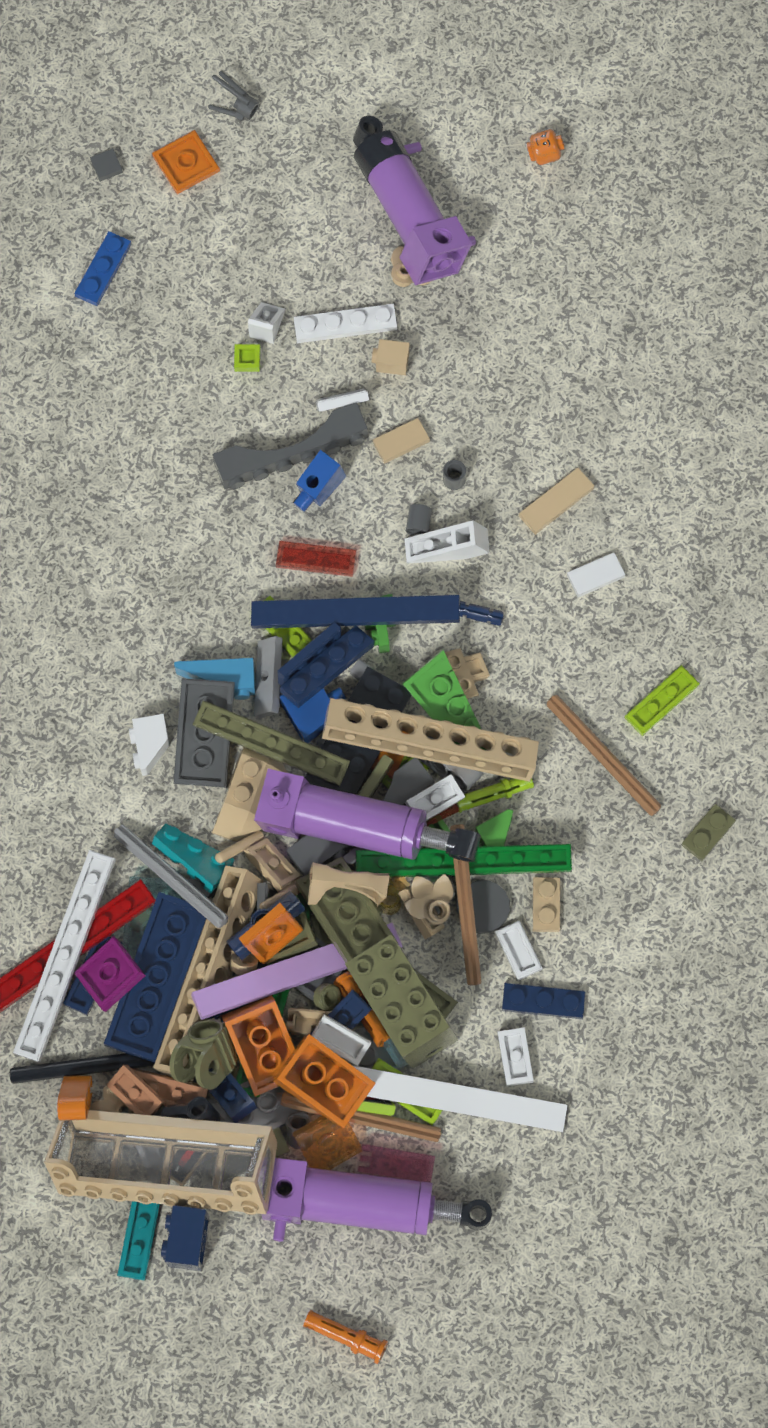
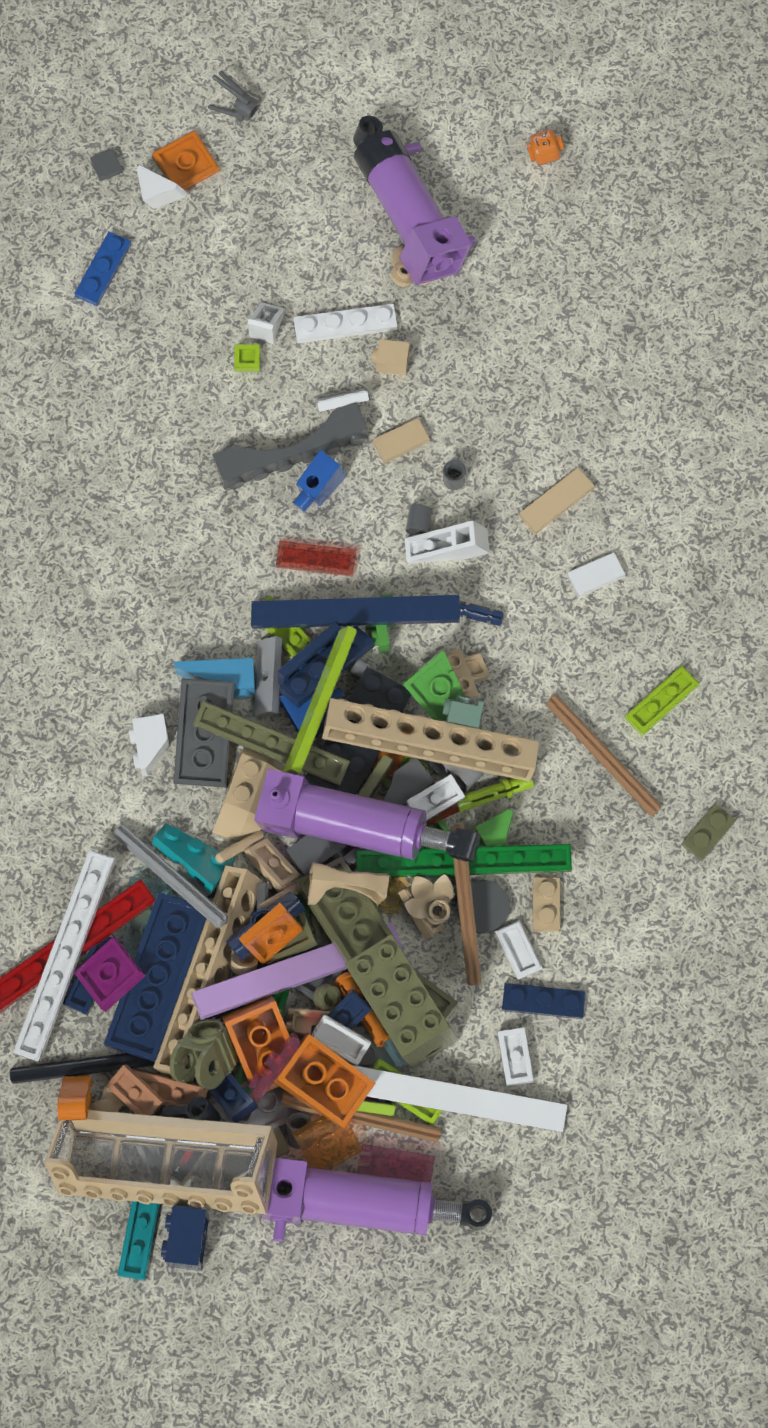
orange pin [303,1310,388,1364] -> none
none -> white slope [137,165,187,209]
none -> clear pink hinge [248,1034,300,1102]
none -> lime tile [283,626,356,775]
none -> sand green brick [442,695,484,728]

